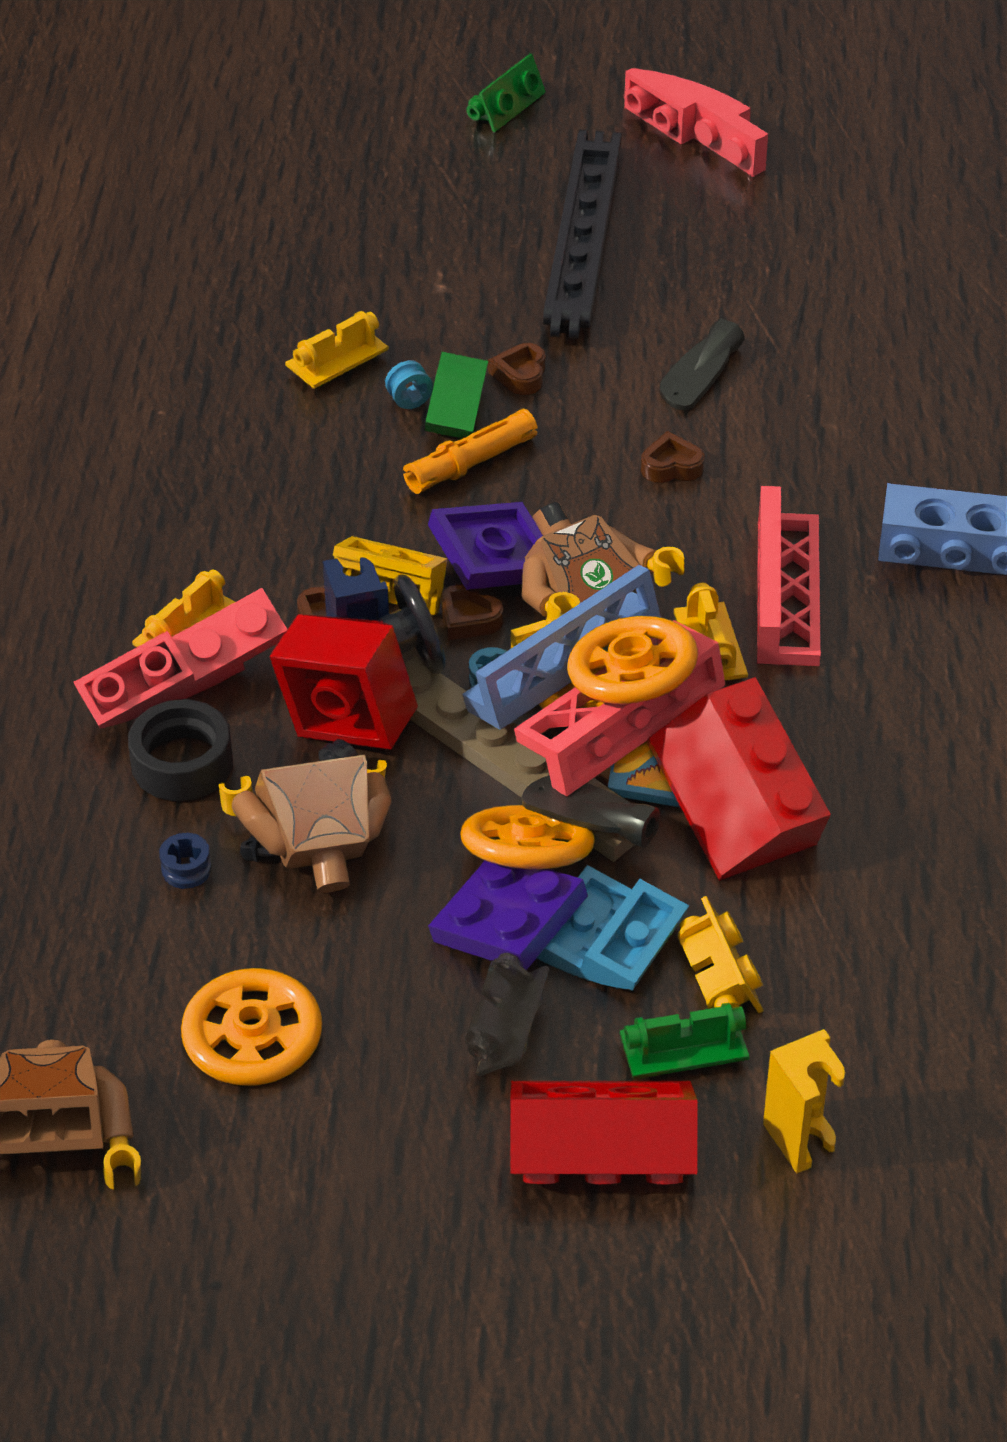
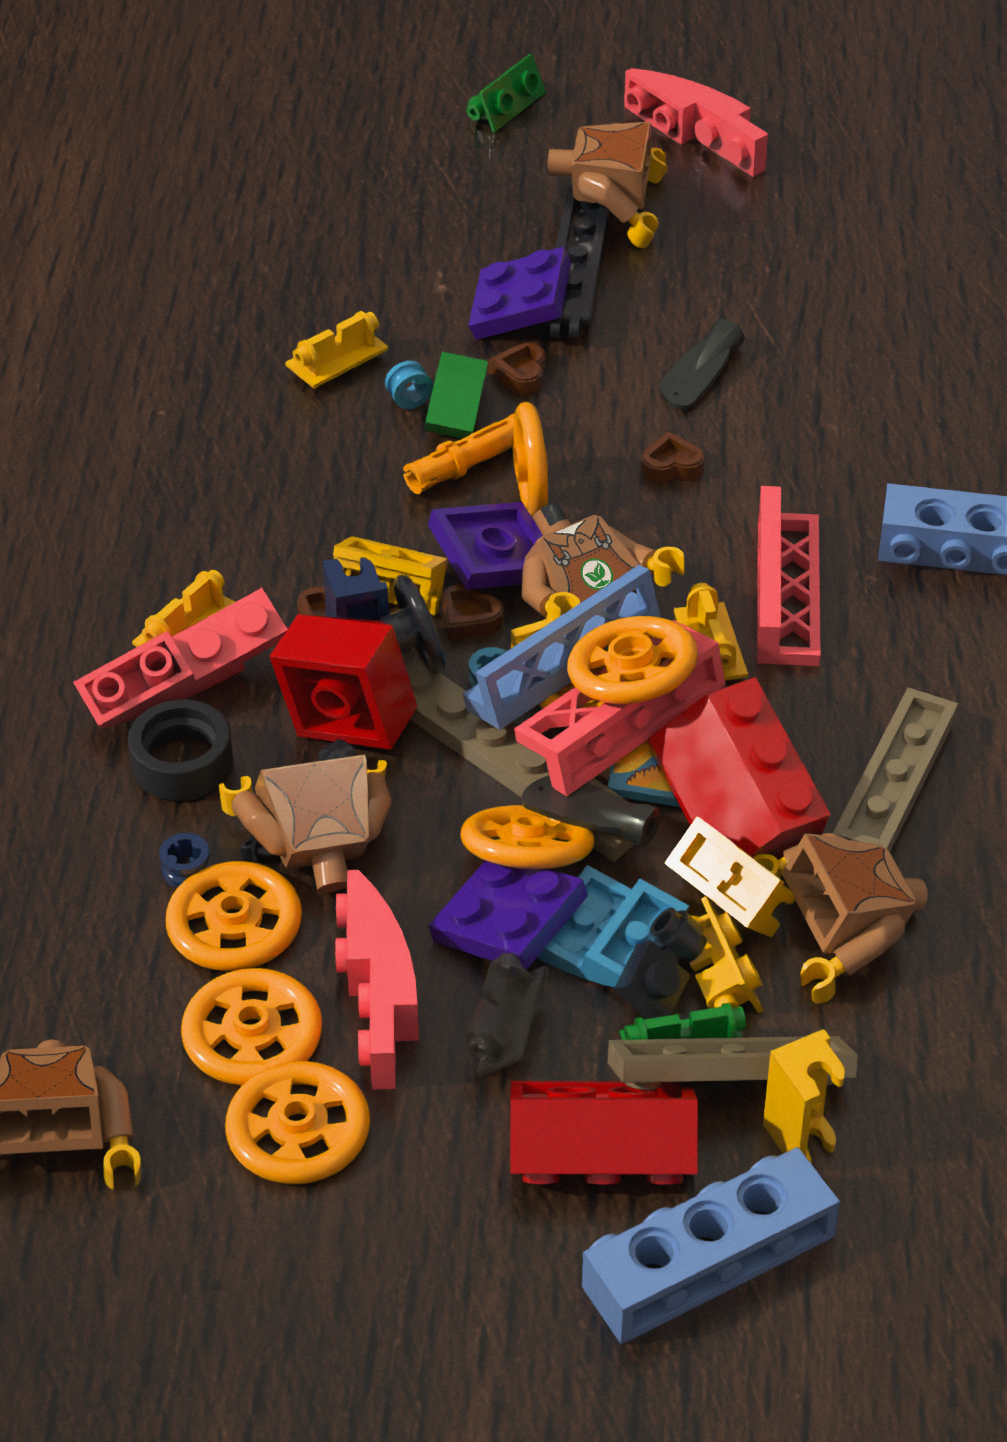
none -> light orange plate [165,861,302,971]
none -> light orange plate [225,1061,370,1184]
none -> coral slope [336,870,419,1090]
none -> dark purple plate [468,247,571,340]
none -> light orange plate [513,402,548,520]
none -> medium nougat torso [548,122,667,248]
none -> medium blue brick [582,1147,840,1345]
none -> dark tan plate [607,1036,858,1090]
none -> black plate [614,908,707,1019]
none -> hinge [665,817,795,937]
none -> medium nougat torso [753,833,928,1004]
none -> dark tan plate [833,687,959,852]

